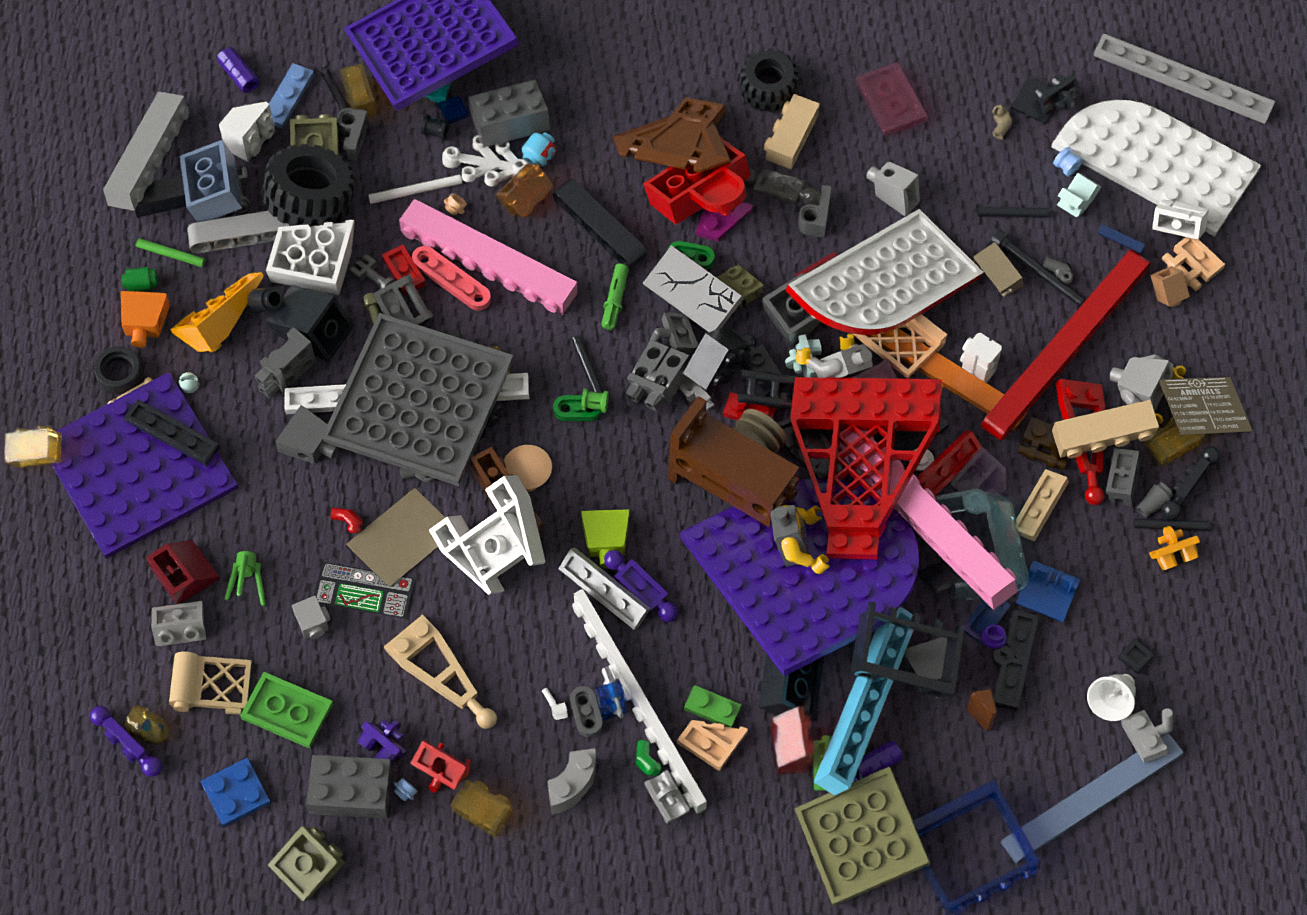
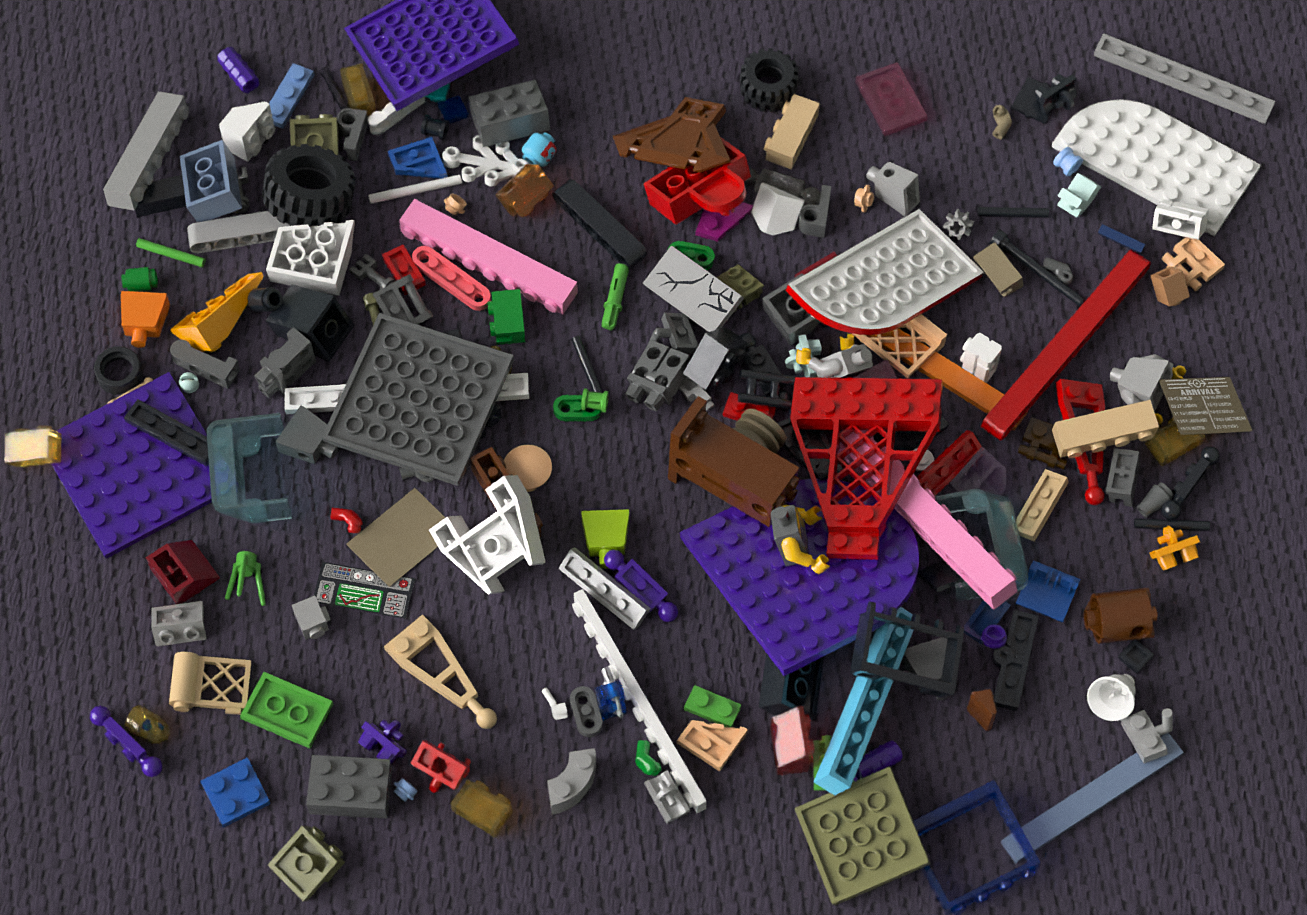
none -> dark grey leg [170,340,240,389]
none -> clear light blue windscreen [207,413,292,523]
none -> white hinge [368,97,425,136]
none -> blue wing [388,137,447,178]
none -> green brick [488,289,525,345]
none -> white slope [751,182,805,235]
none -> light nougat plate [854,185,874,213]
none -> light grey gear [943,209,974,240]
none -> reddish brown cylinder [1083,588,1157,644]

